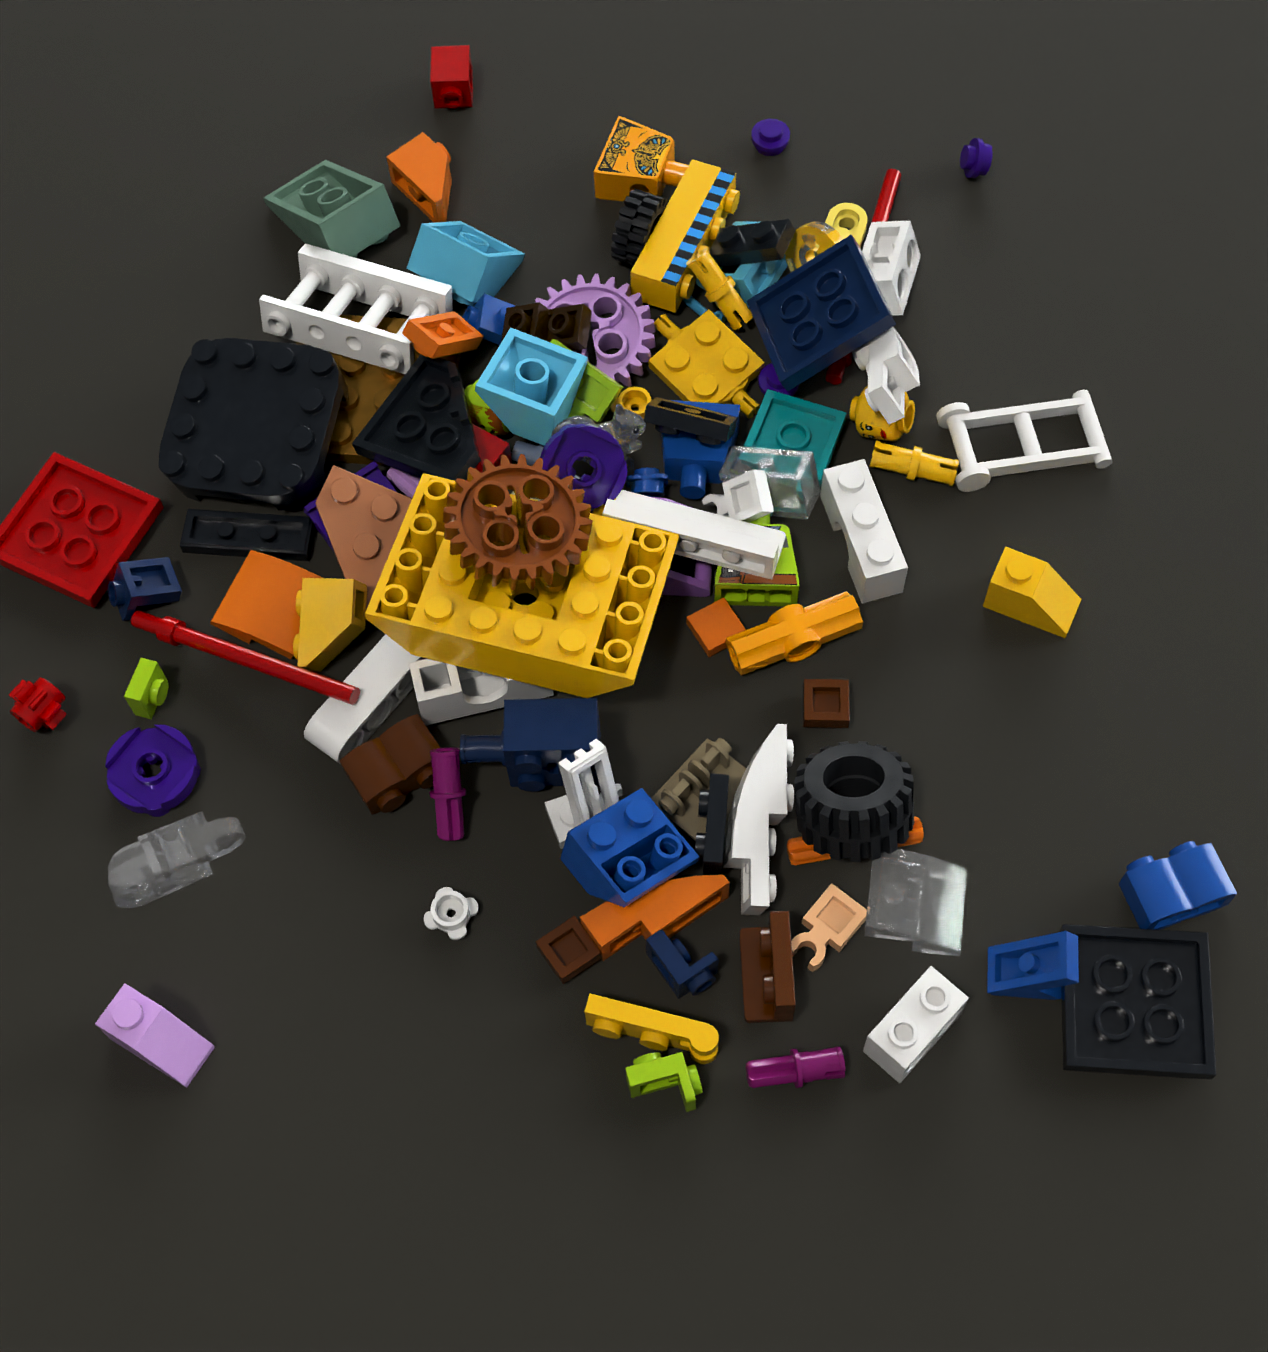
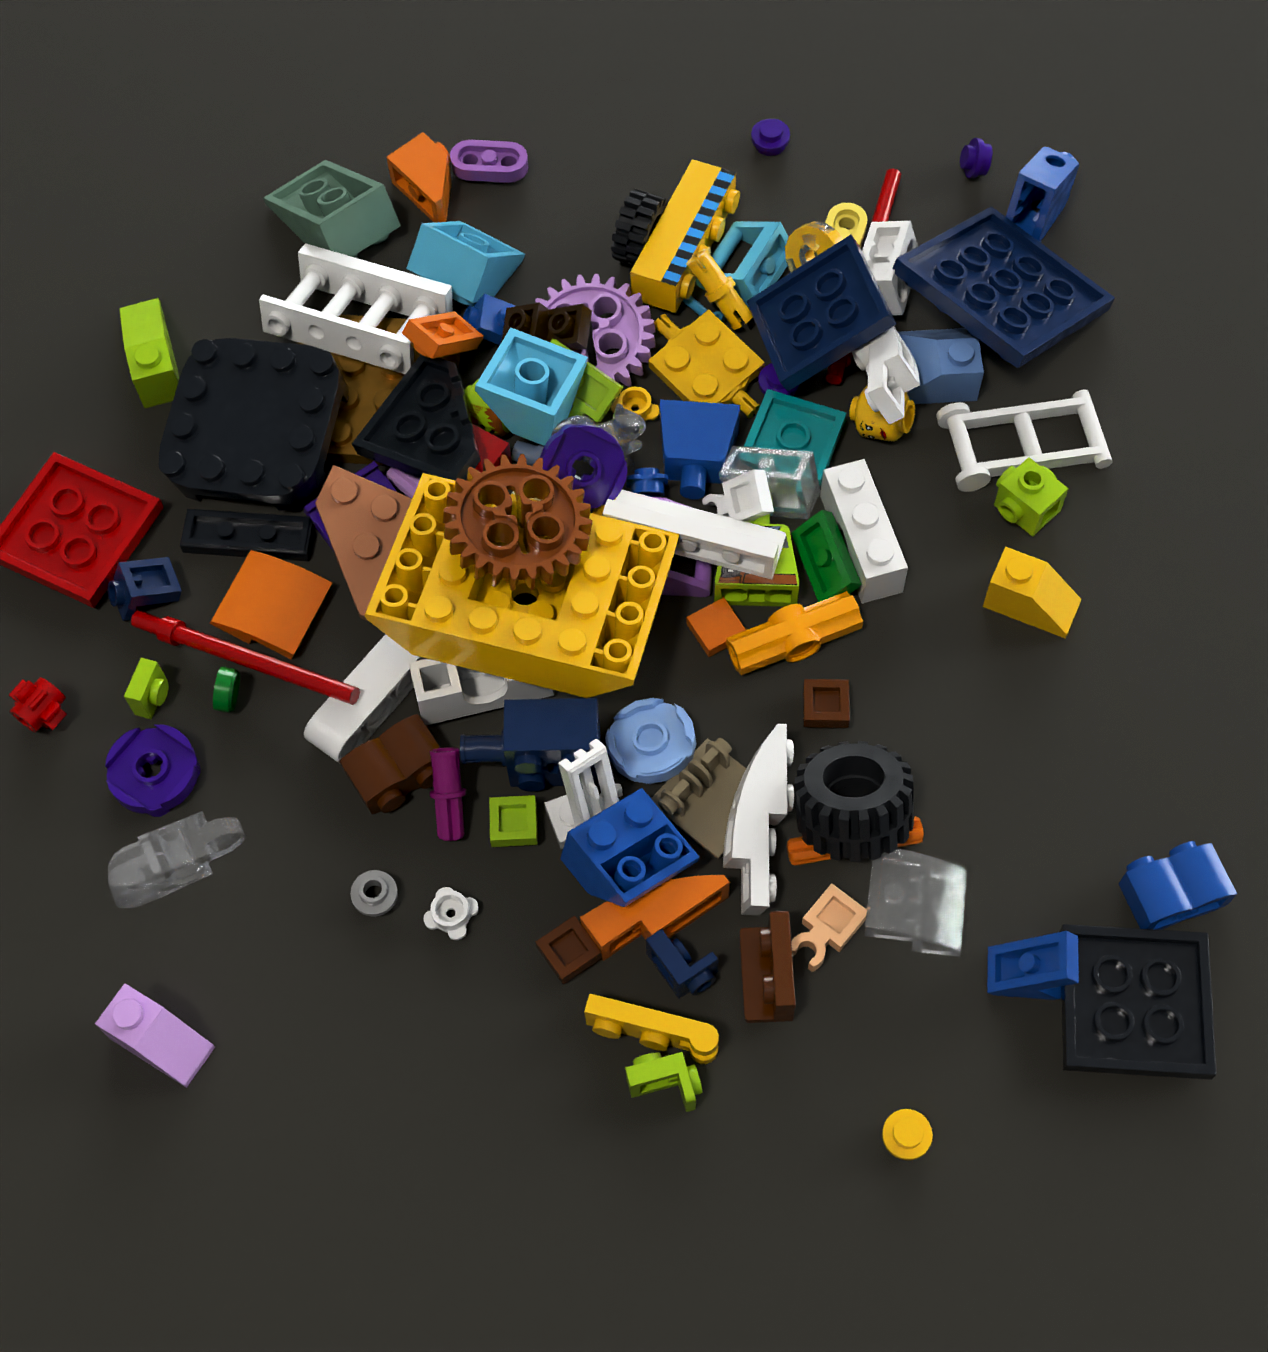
yellow slope [293,578,367,672] -> none
red brick [430,45,473,108] -> none
light orange torso [594,116,689,202] -> none
black plate [643,397,738,445] -> none
black plate [695,773,729,875] -> none
black plate [710,219,796,267] -> none
magenta axle [746,1046,845,1088] -> none
white brick [863,966,969,1083] -> none
yellow pin [869,440,959,486] -> none
none -> lime slope [119,298,180,408]
none -> green tile [213,666,240,713]
none -> light grey plate [350,870,398,917]
none -> medium lavender plate [450,140,529,183]
none -> lime plate [489,795,538,847]
none -> light blue tile [605,698,697,784]
none -> green plate [791,510,862,602]
none -> yellow plate [882,1109,933,1160]
none -> dark blue plate [892,206,1115,369]
none -> medium blue slope [898,328,984,404]
none -> lime brick [994,457,1069,537]
none -> blue torso [1006,147,1079,242]

